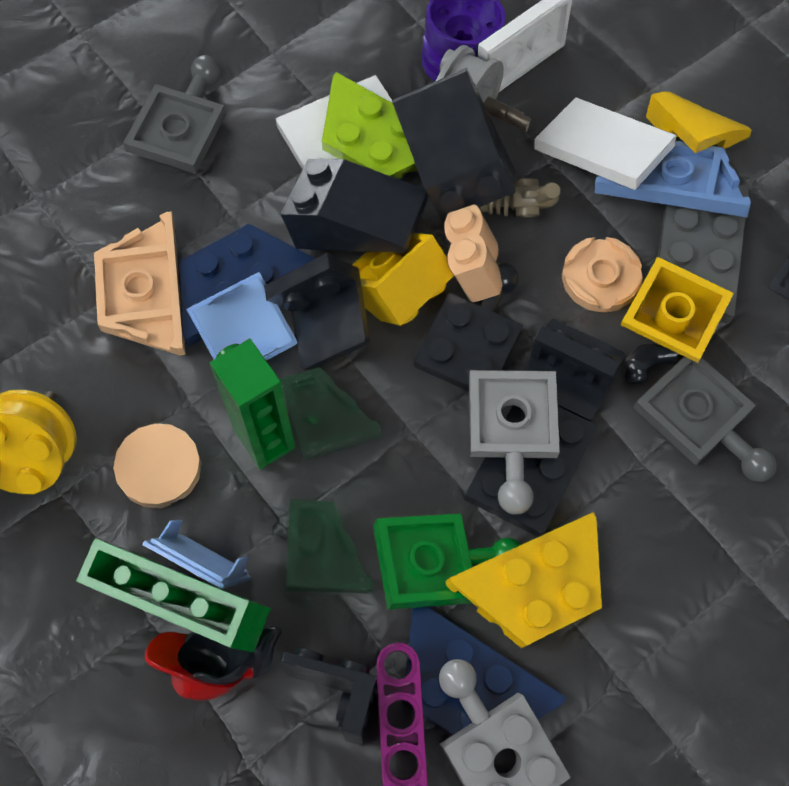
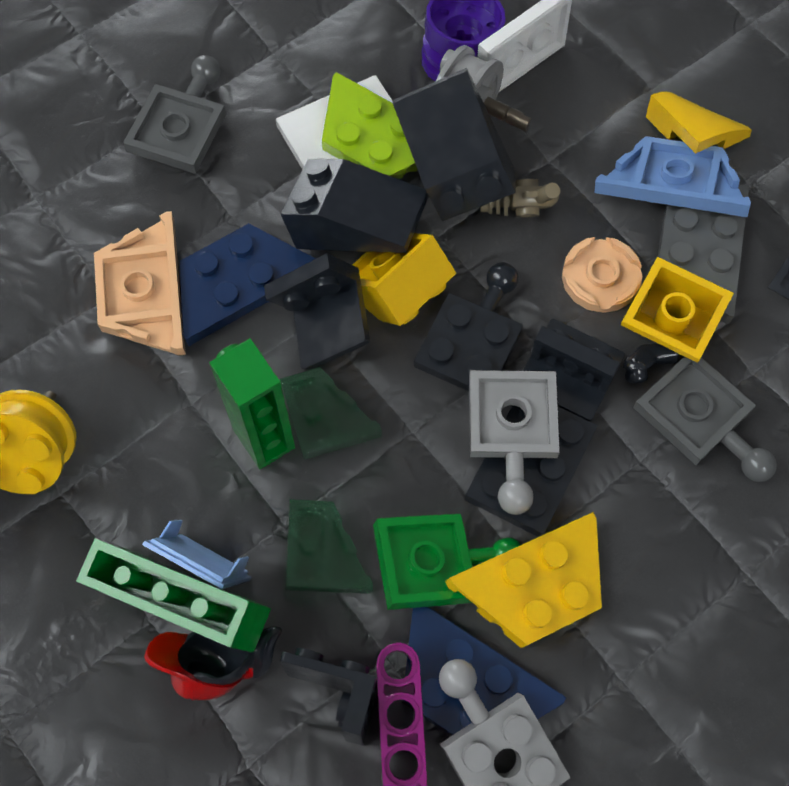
light nougat tile [113,423,202,509] -> none
light blue piece [186,272,298,360] -> none
light nougat brick [444,204,502,303] -> none
white tile [534,98,676,190] -> none

